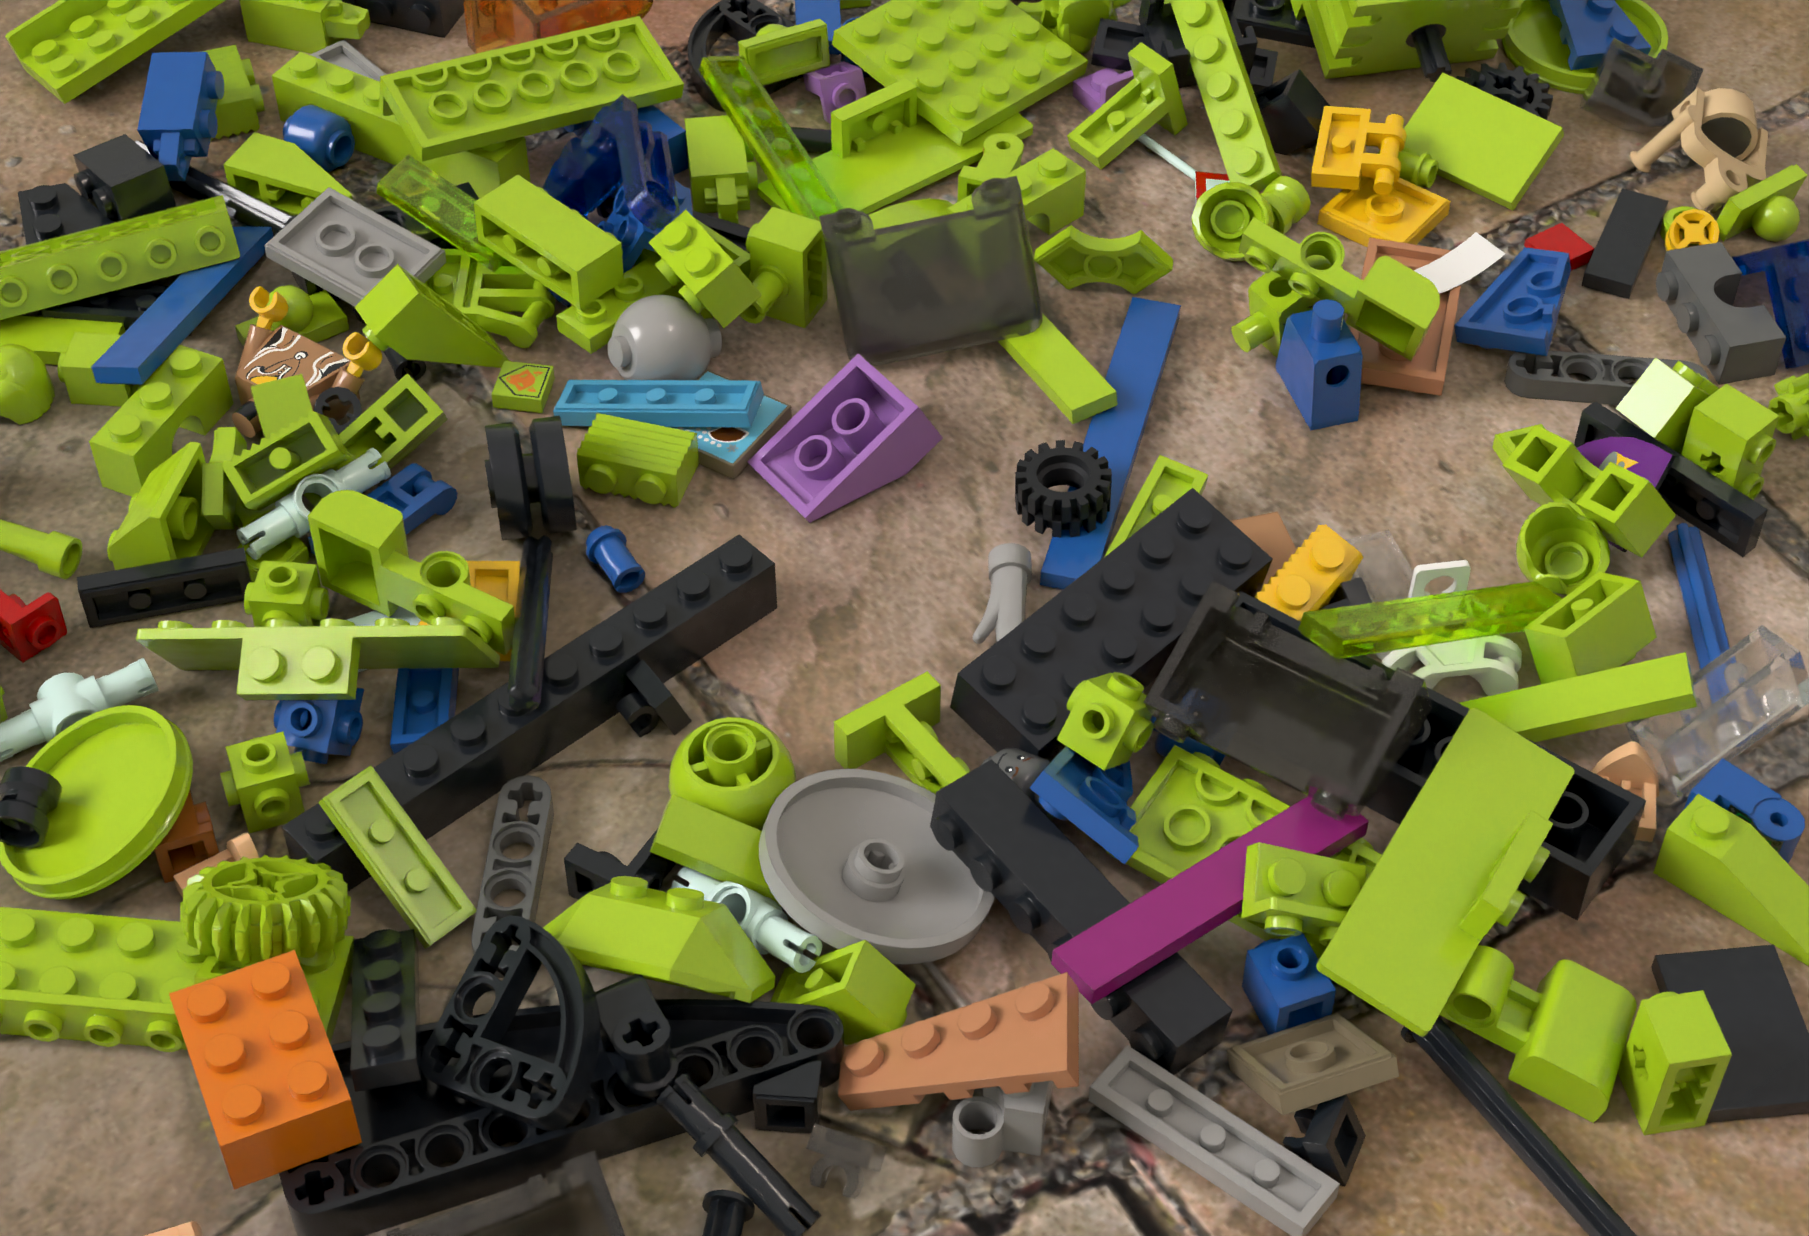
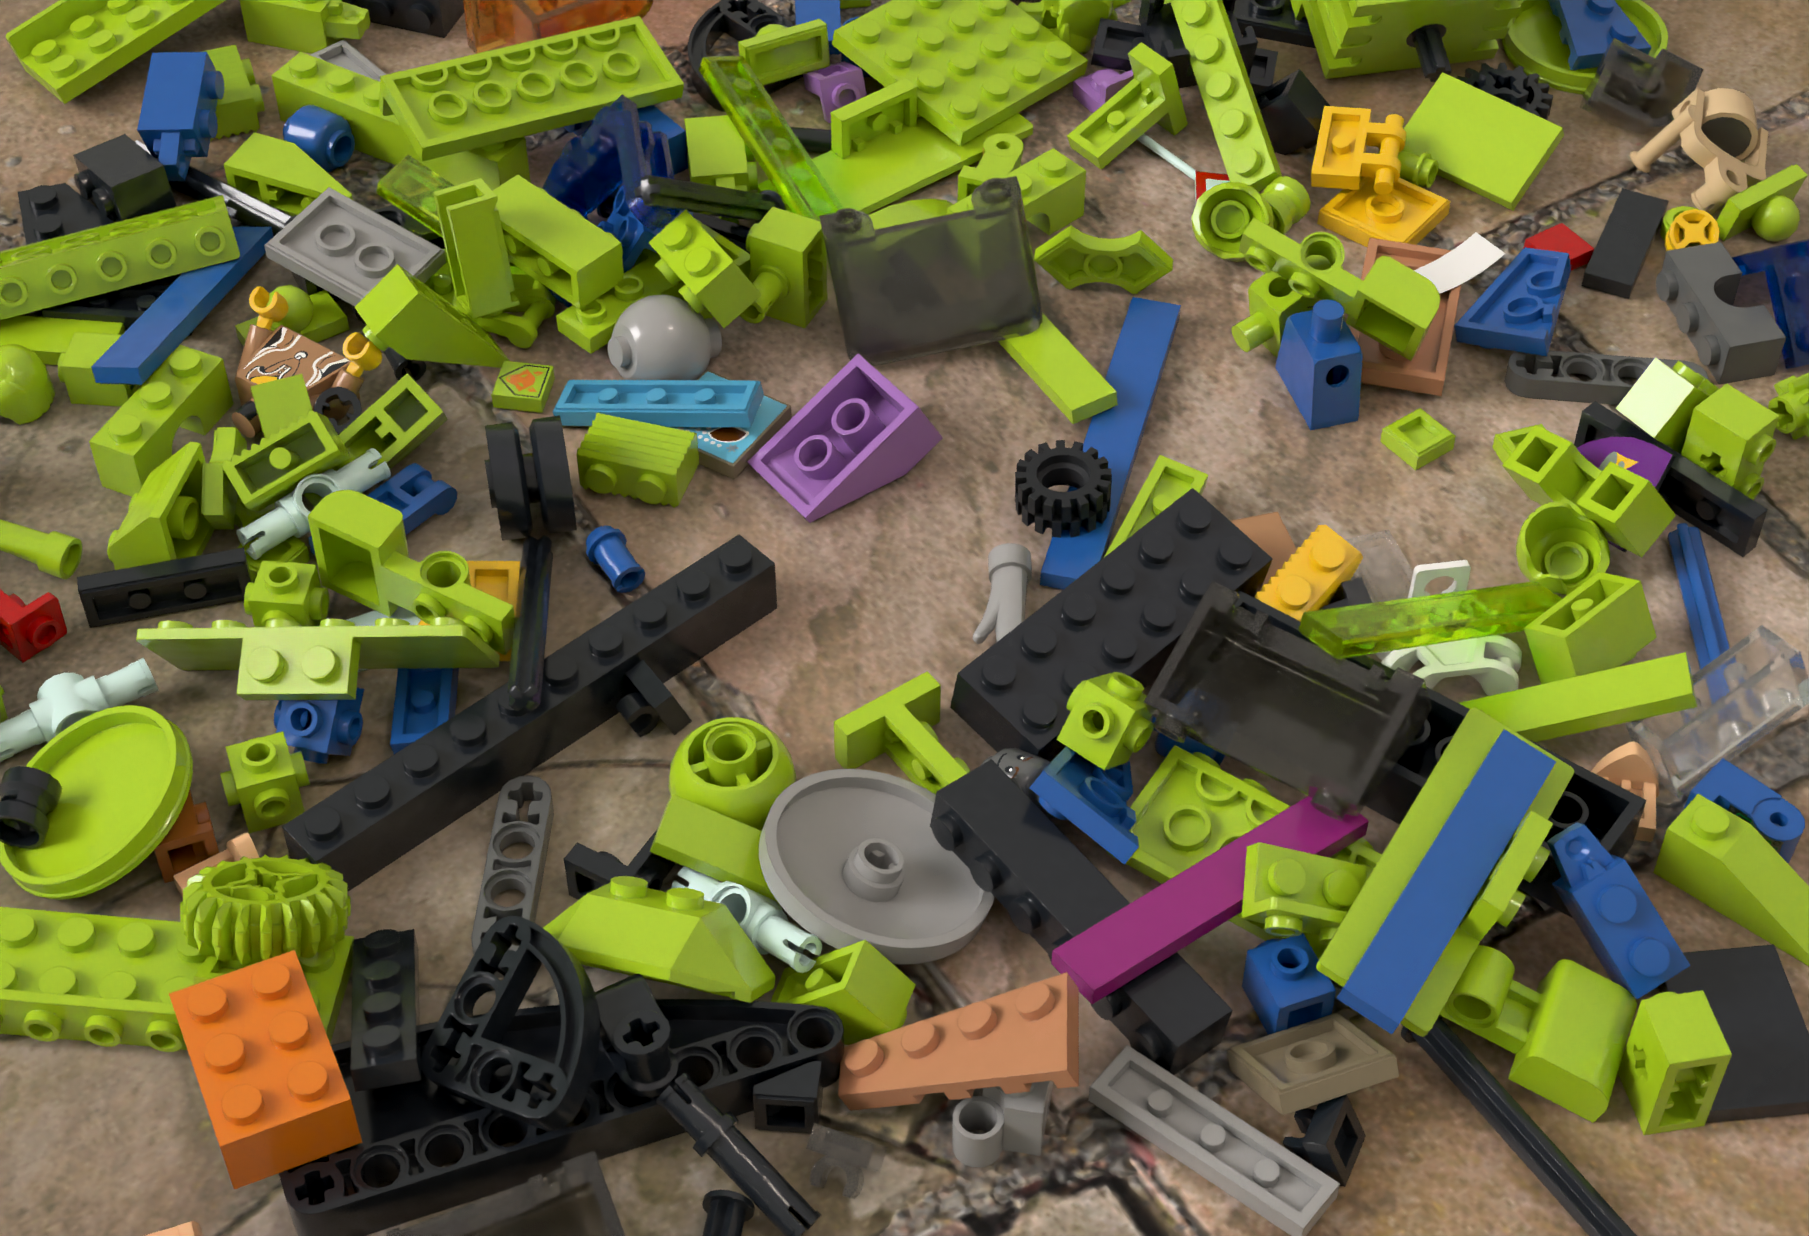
lime tile [318,765,477,949] -> none
none -> lime window [433,178,520,319]
none -> axle [634,175,786,223]
none -> blue tile [1337,729,1556,1034]
none -> lime tile [1380,408,1456,470]
none -> blue hinge [1547,822,1691,999]

